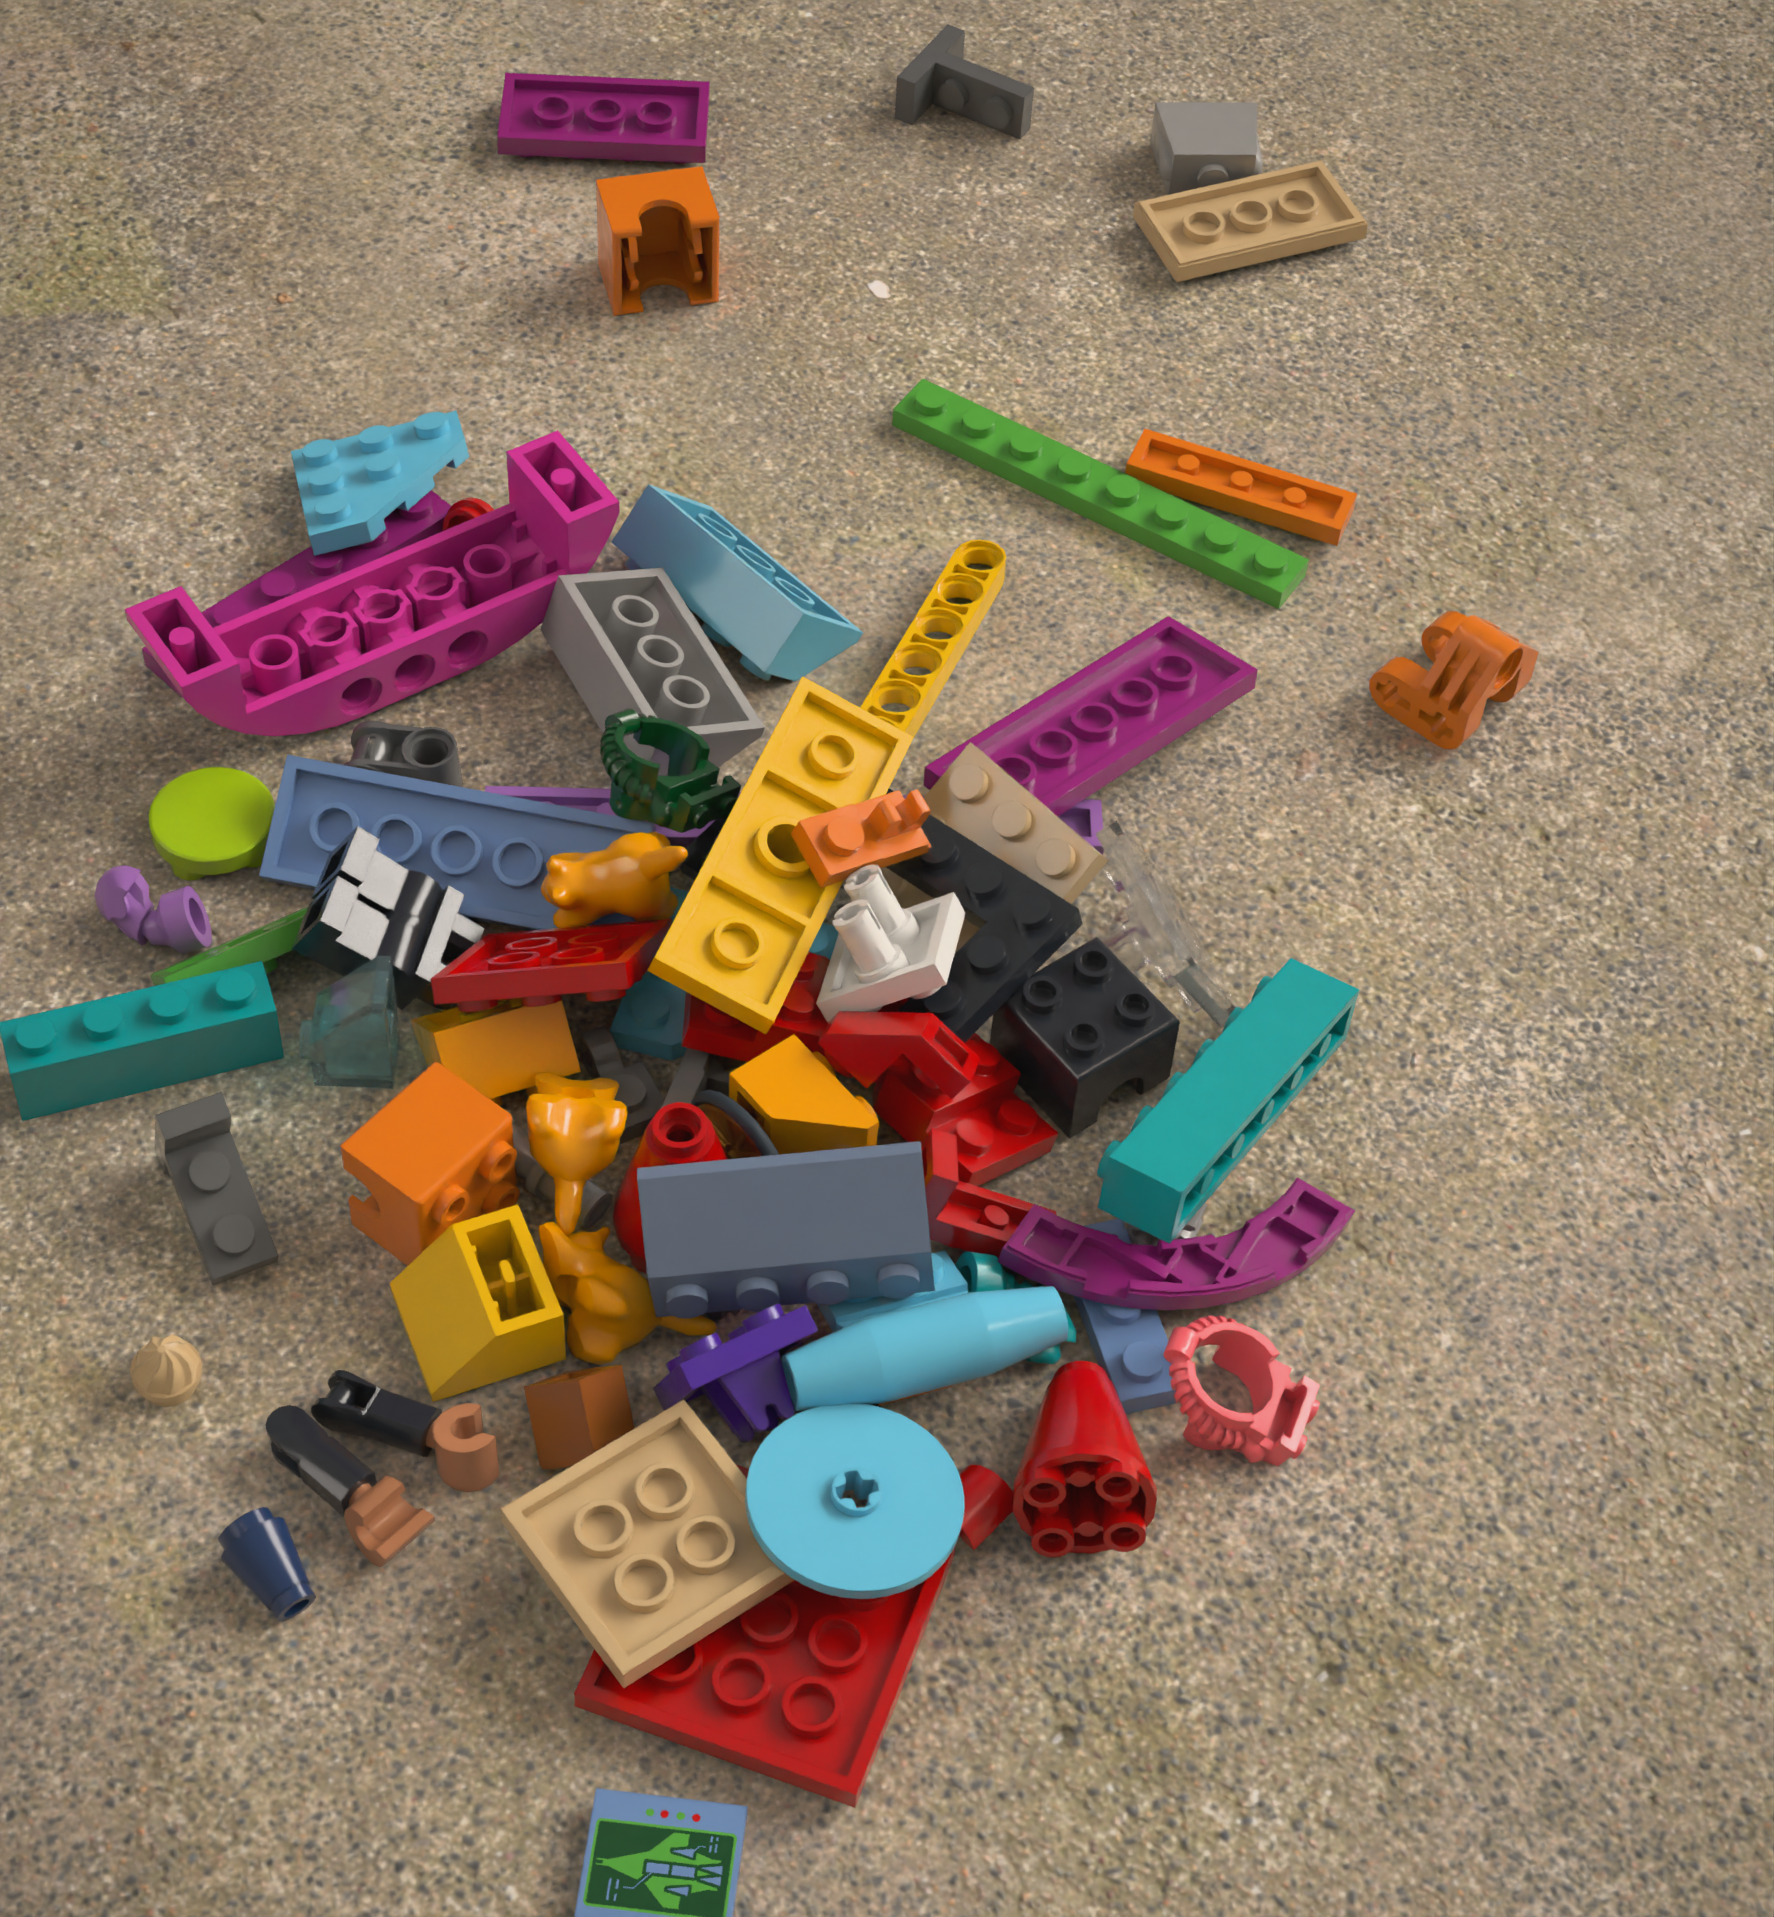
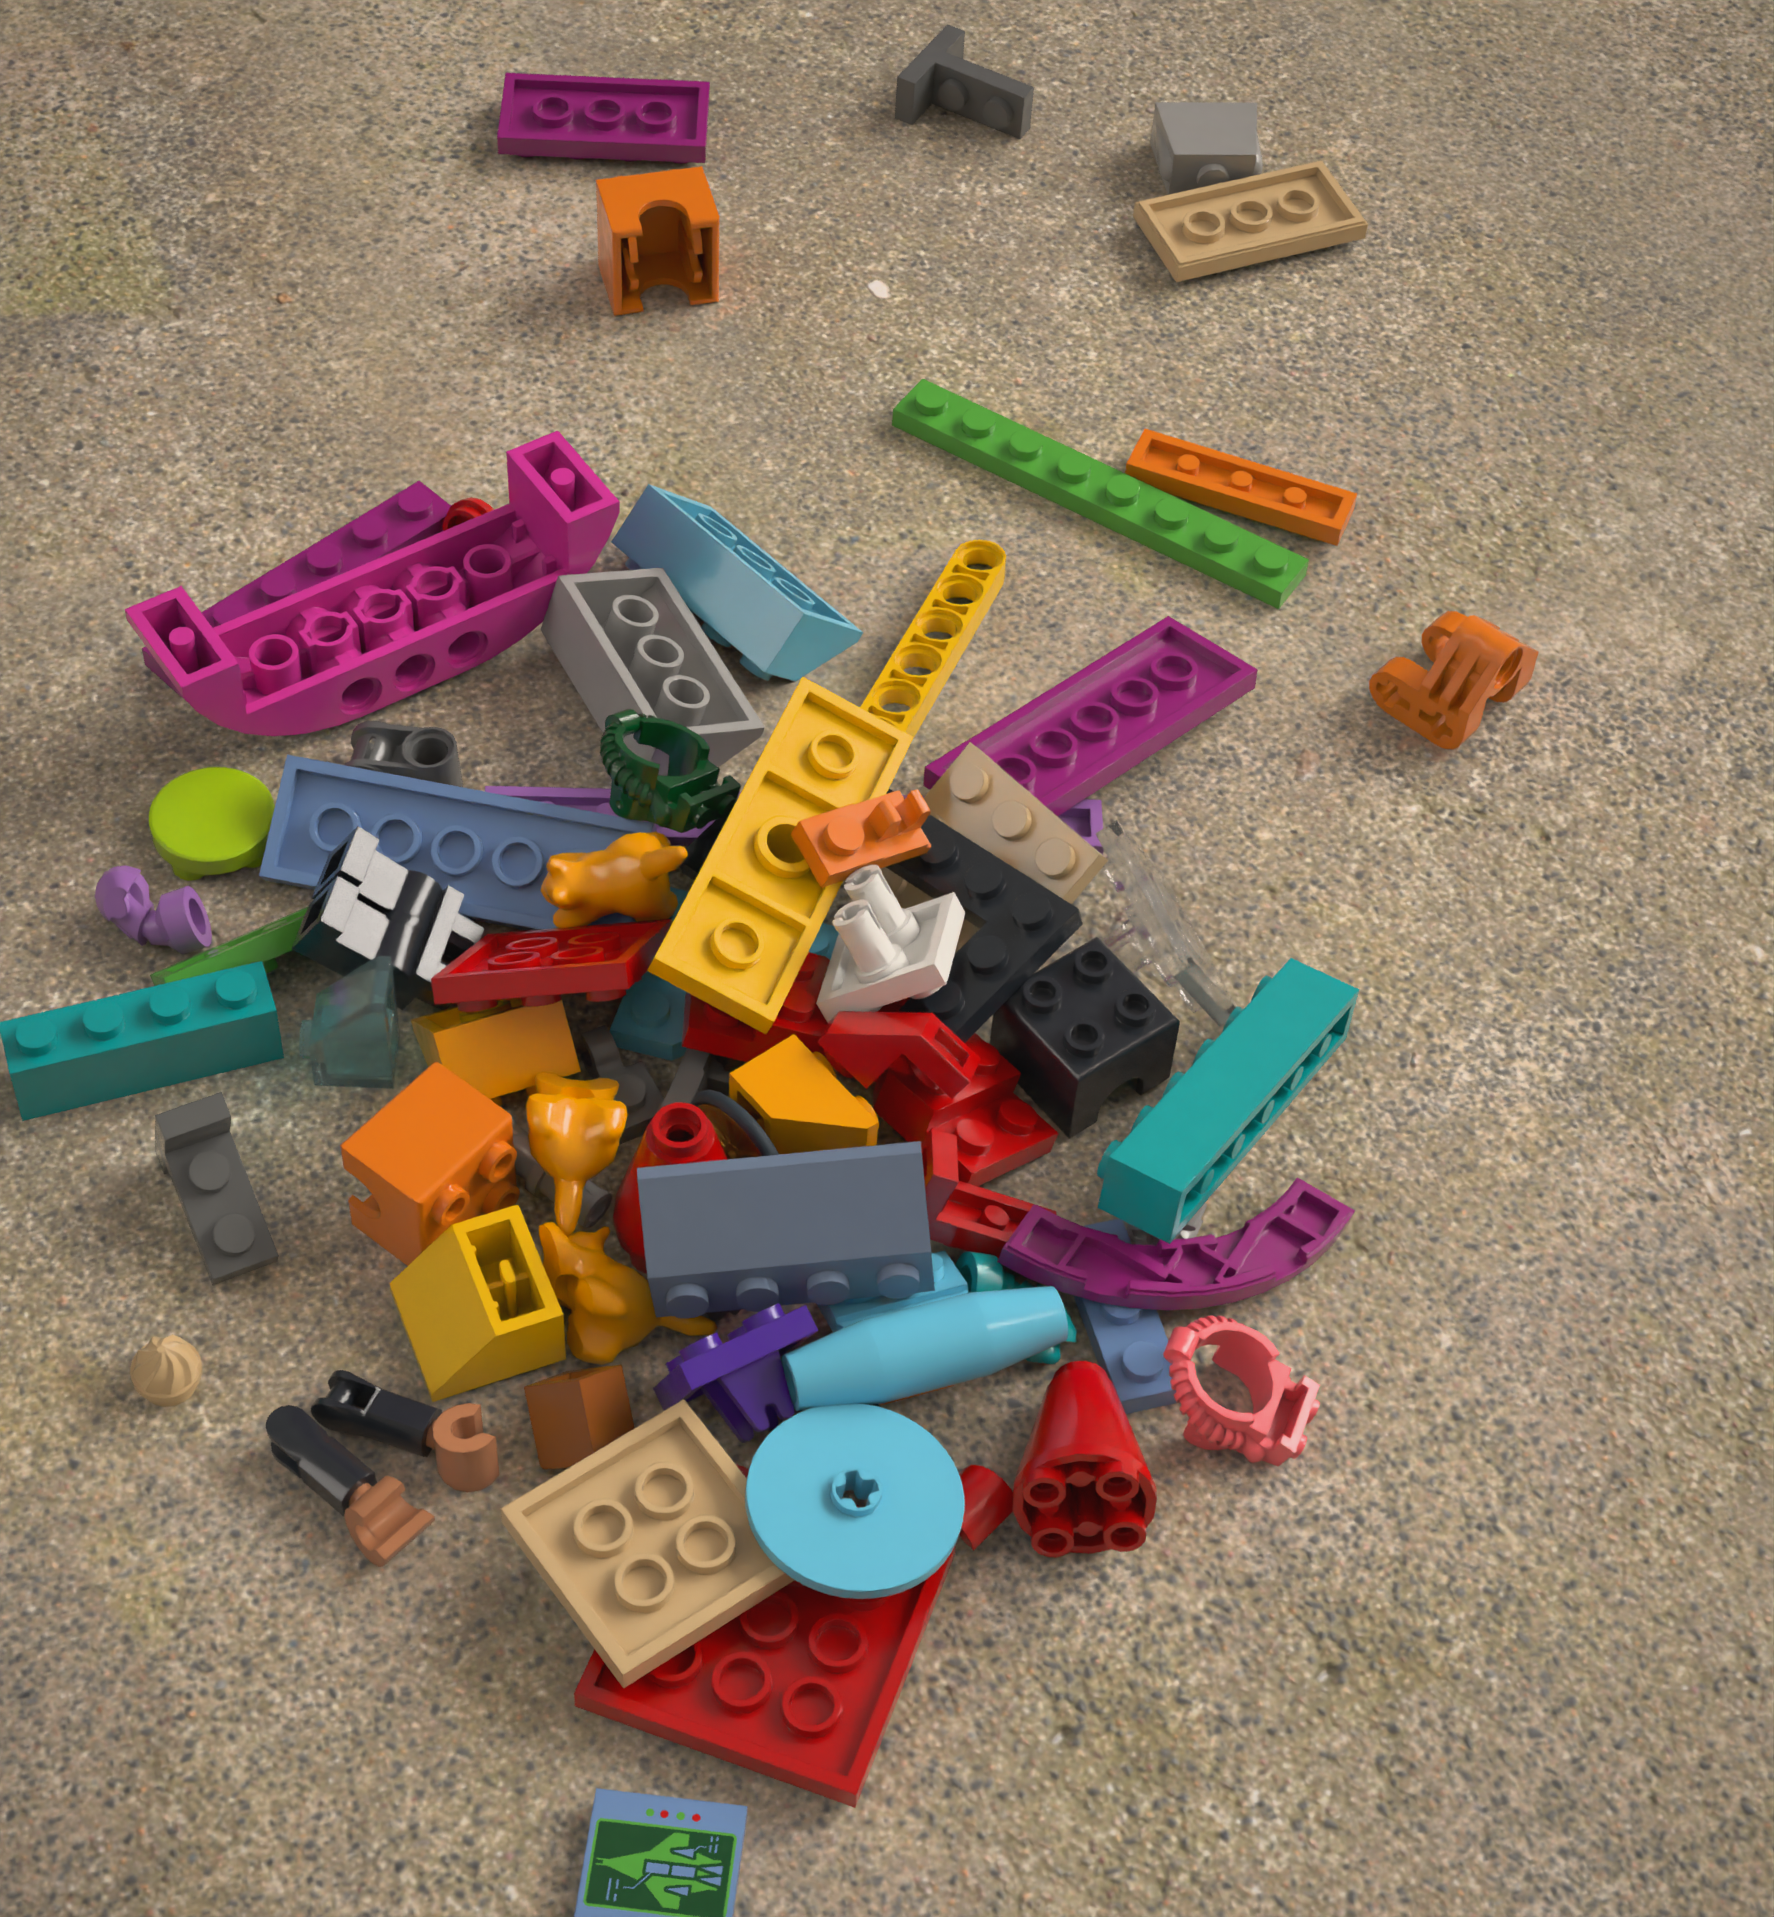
dark blue cone [218,1507,316,1622] -> none
medium azure plate [291,411,469,556] -> none

